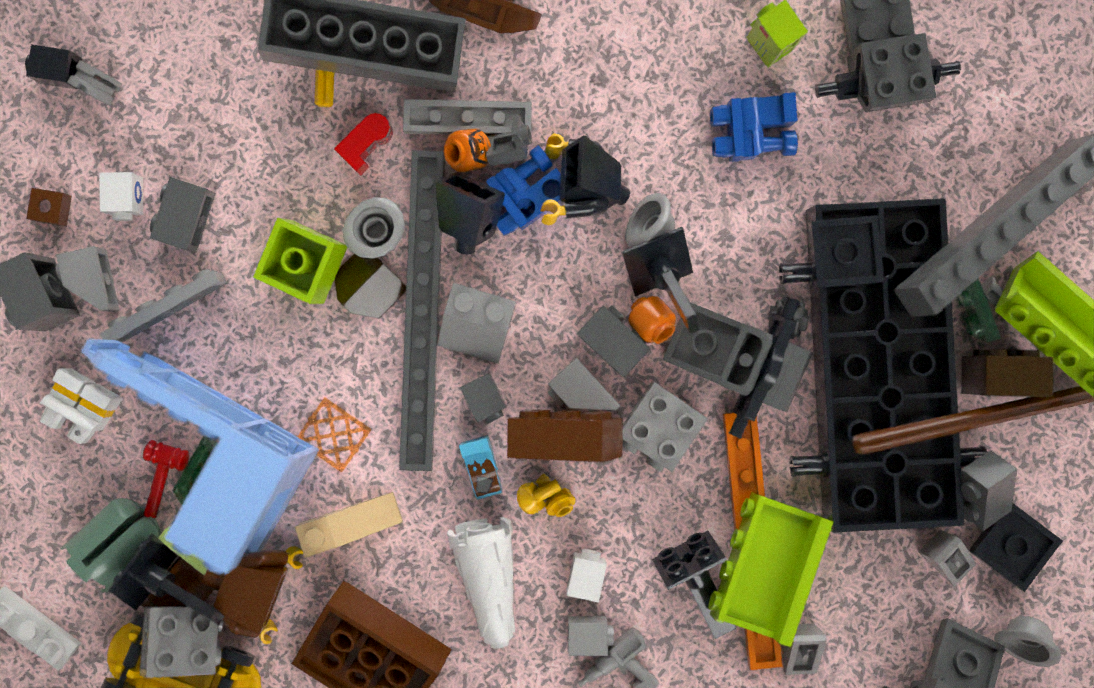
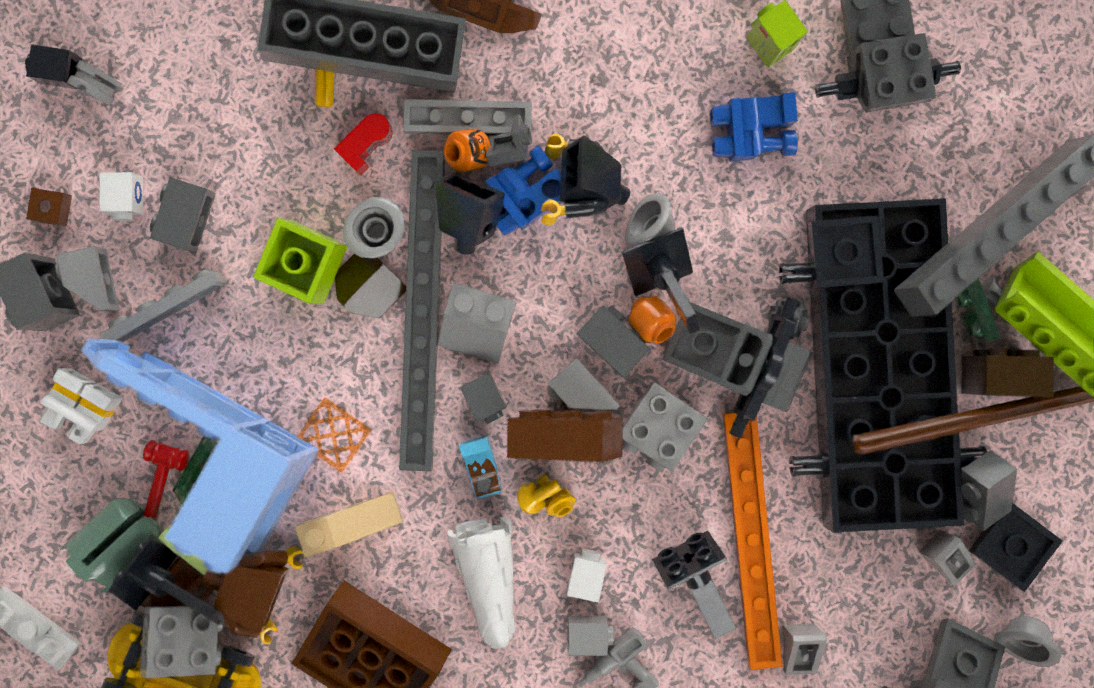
lime panel [708,492,833,647] -> none

